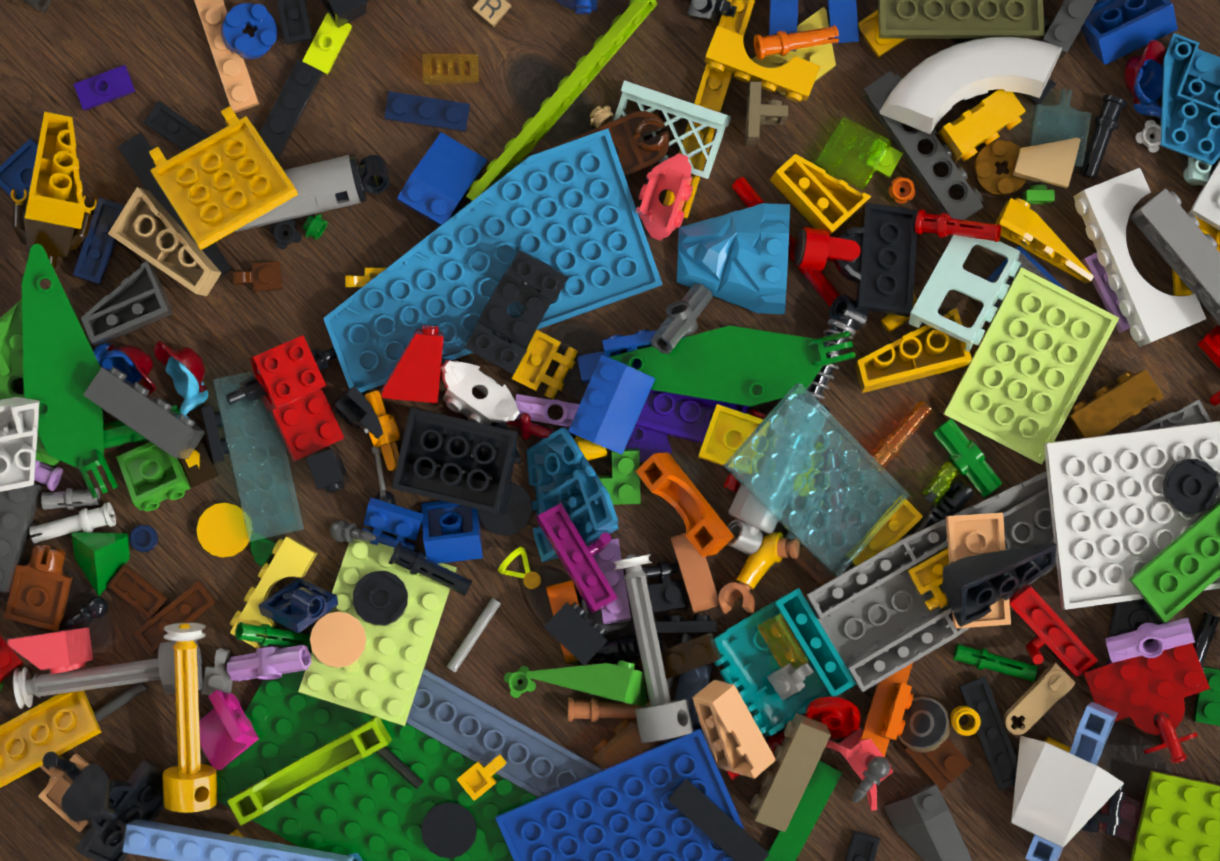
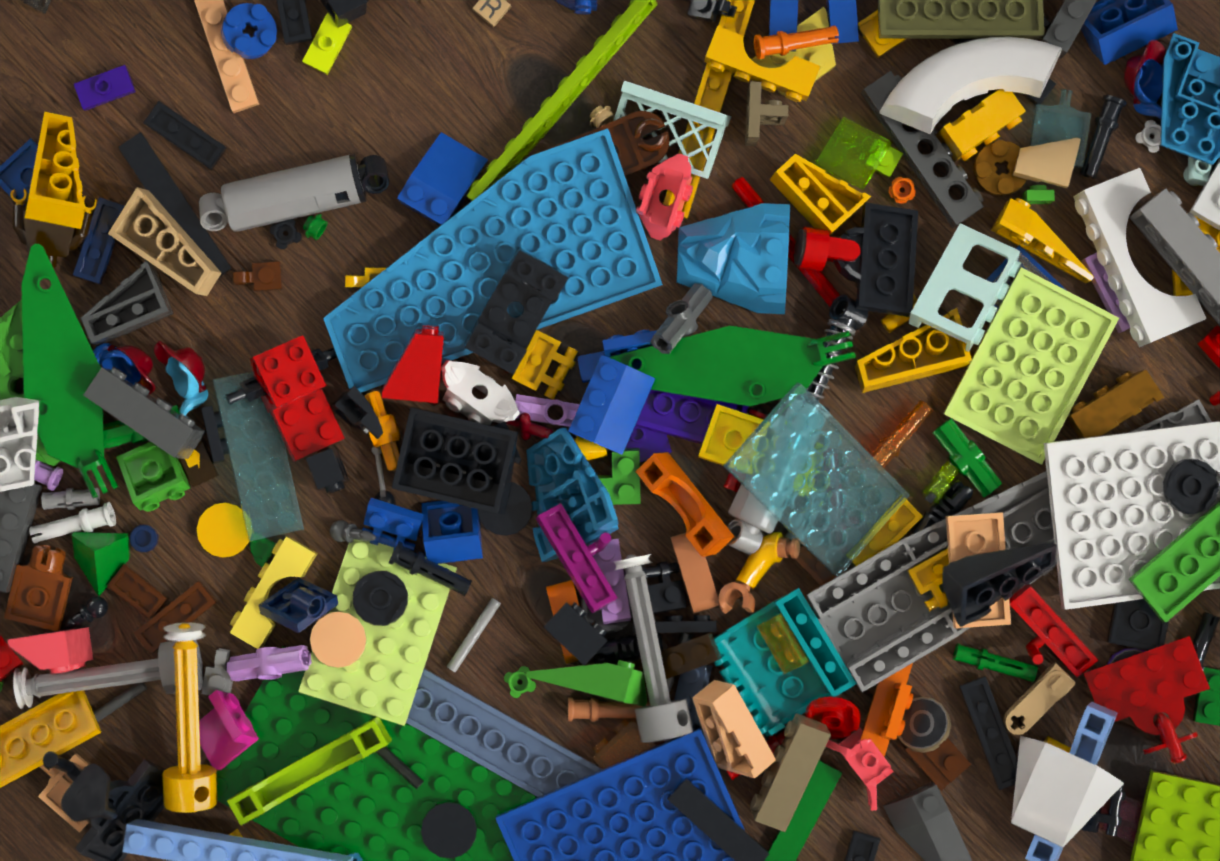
yellow plate [149,106,298,250] -> none
green pin [235,622,312,652] -> none
black plate [259,60,323,162] -> none
dark blue plate [385,91,470,132] -> none
clear yellow slope [422,53,479,84] -> none
yellow plate [457,754,507,801] -> none
neon yellow piece [498,547,542,590] -> none
light grey plate [767,663,813,700] -> none
dark grey bar [852,756,890,803] -> none
red pin [915,210,1001,242] -> none
yellow brick [950,706,980,736] -> none
lavender piece [1105,618,1195,663] -> none

